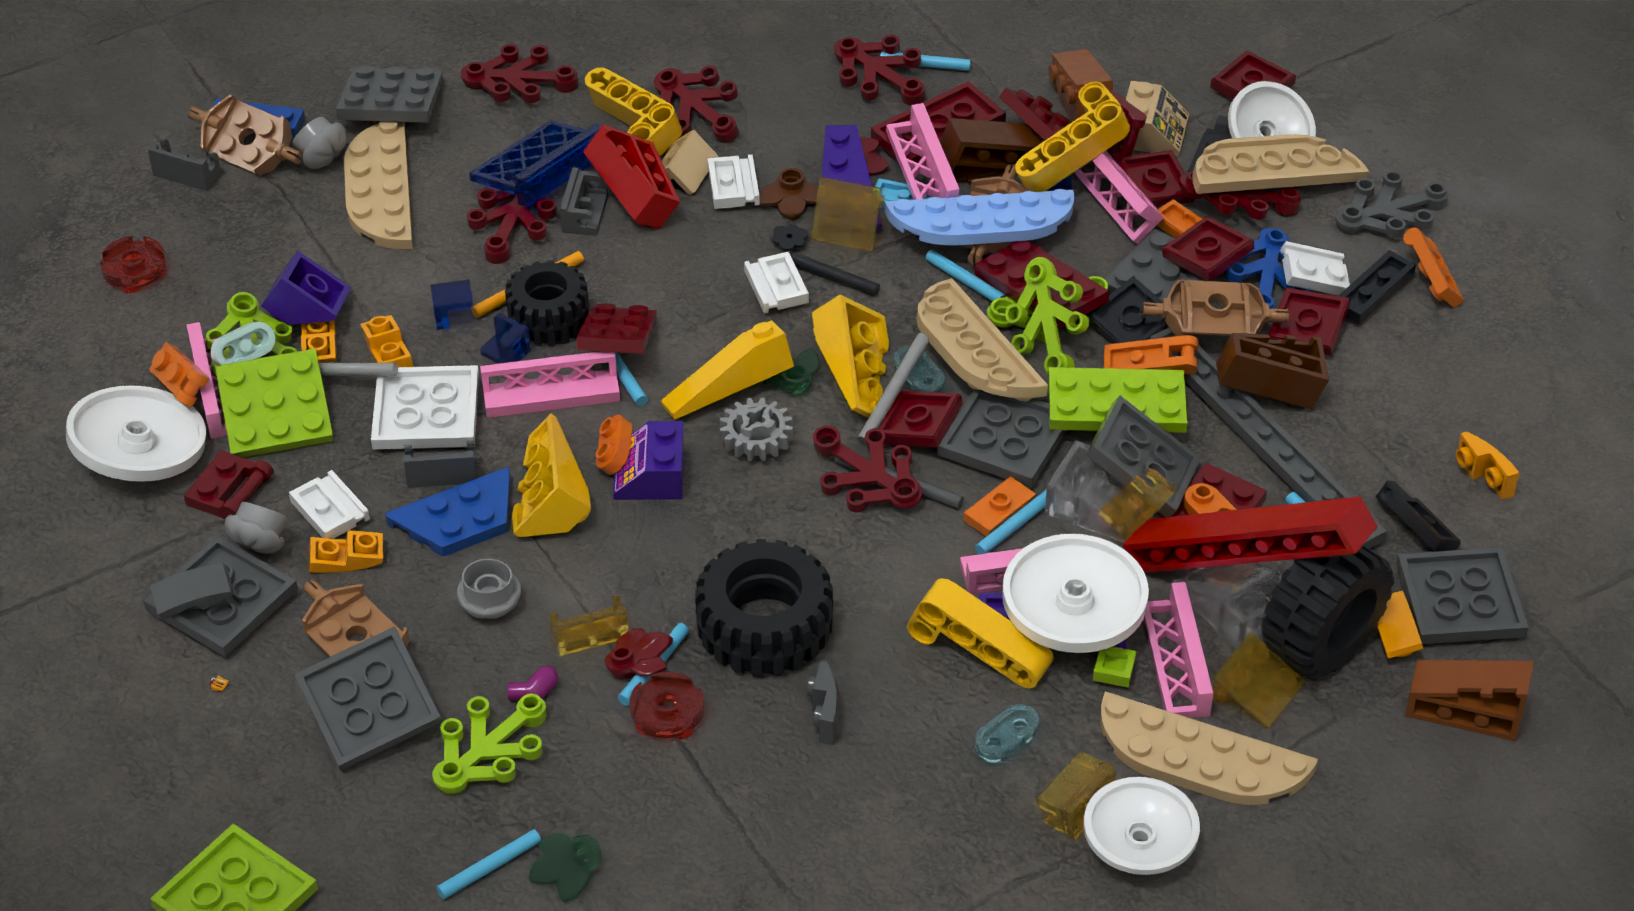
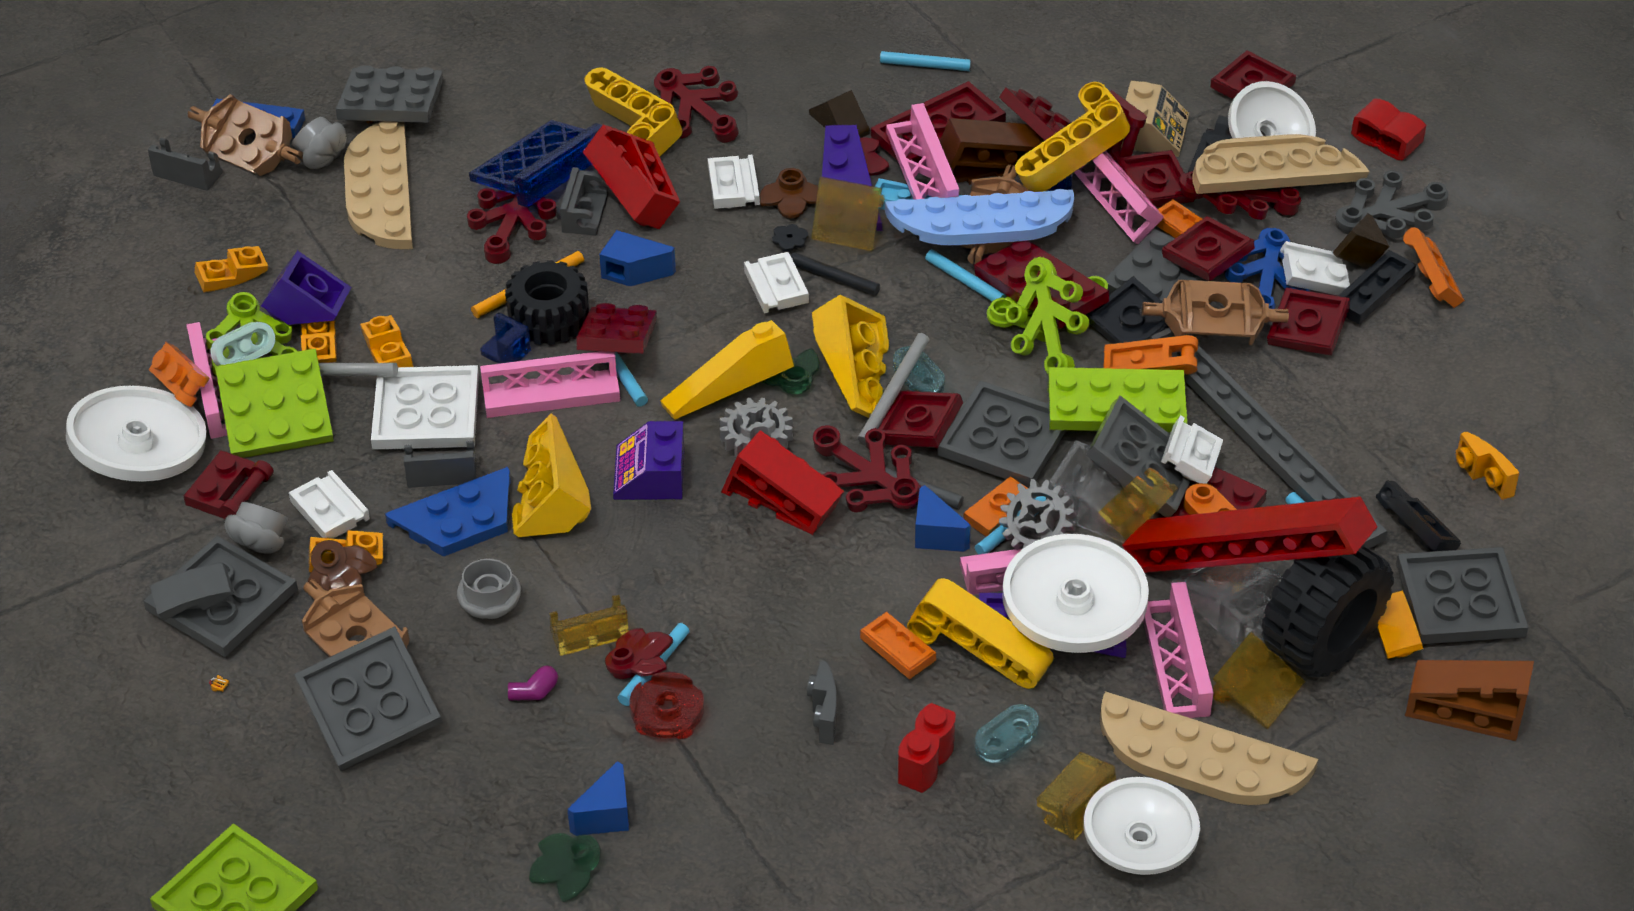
clear red plate [100,236,167,293] -> none
clear blue panel [430,279,473,330] -> none
lime plant [432,693,547,794] -> none
medium azure bar [436,829,541,900] -> none
dark red plant [461,44,578,103] -> none
orange plate [596,414,632,475] -> none
tan panel [662,130,718,195] -> none
black tyre [695,539,833,676] -> none
dark red plant [834,35,925,106] -> none
tan plate [916,278,1048,402] -> none
dark orange wedge [1048,49,1113,123] -> none
lime plate [1093,646,1137,688] -> none
reddish brown wedge [1216,333,1329,409] -> none
none -> light orange slope [194,246,268,292]
none -> reddish brown plate [308,540,377,591]
none -> blue slope [567,761,629,836]
none -> blue slope [599,230,676,286]
none -> red wedge [721,430,844,535]
none -> dark brown slope [809,90,870,138]
none -> orange plate [860,612,936,680]
none -> red brick [898,703,956,793]
none -> blue slope [915,485,971,552]
none -> light grey gear [999,479,1077,550]
none -> white plate [1161,415,1223,484]
none -> dark brown slope [1332,213,1390,269]
none -> red brick [1351,98,1427,160]

